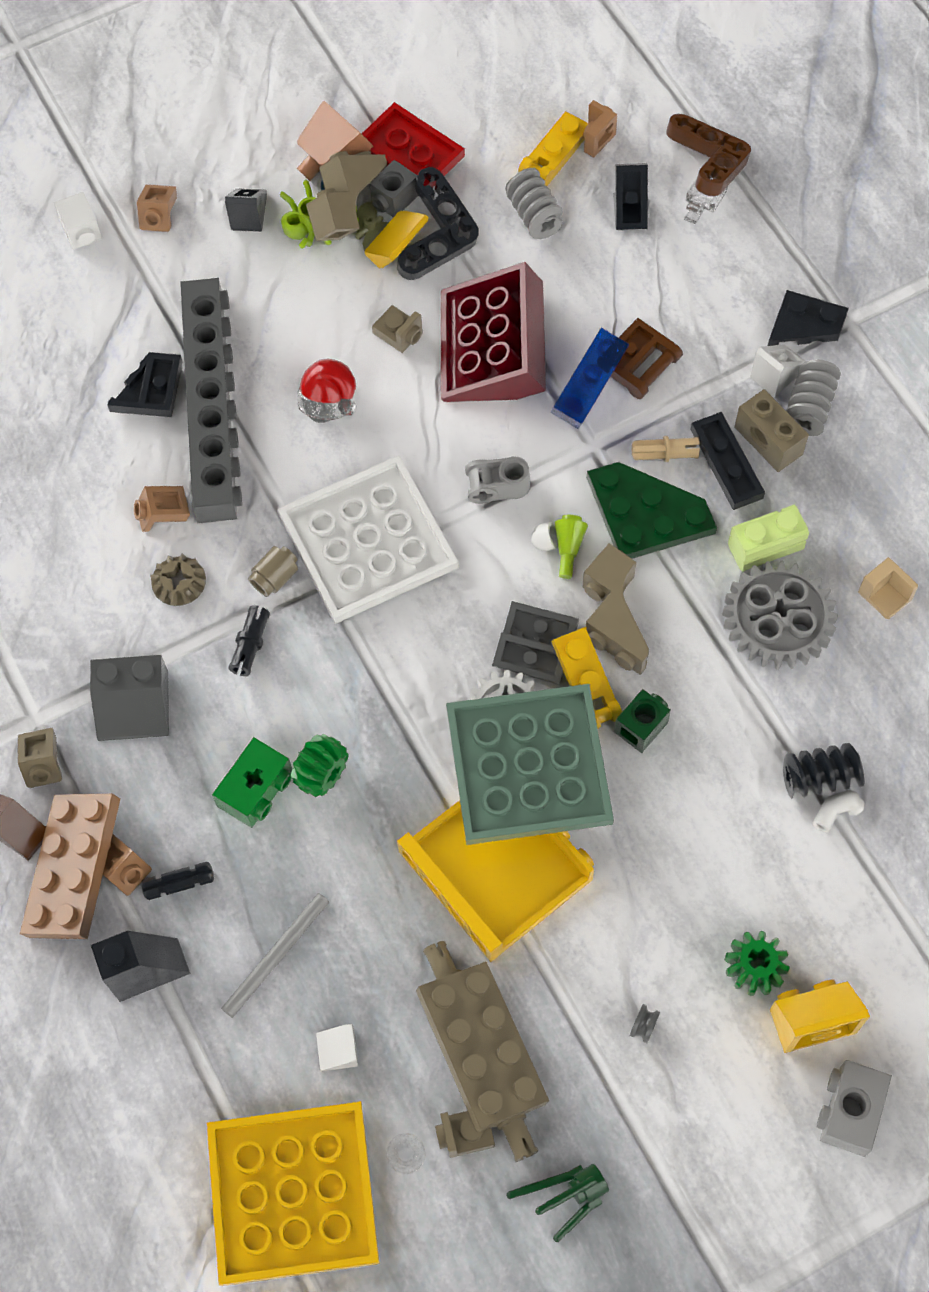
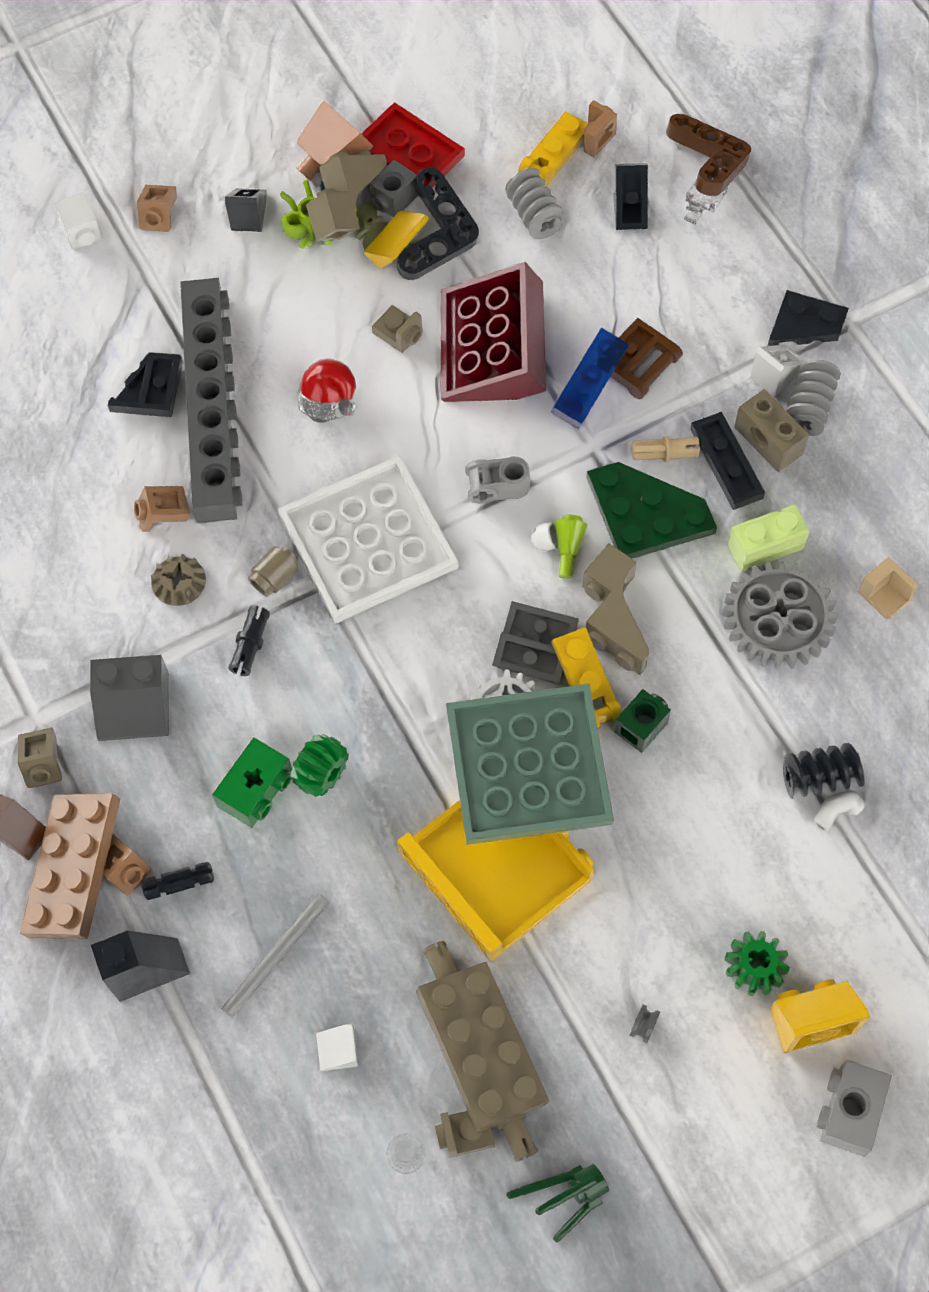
yellow plate [207,1101,380,1286] -> none

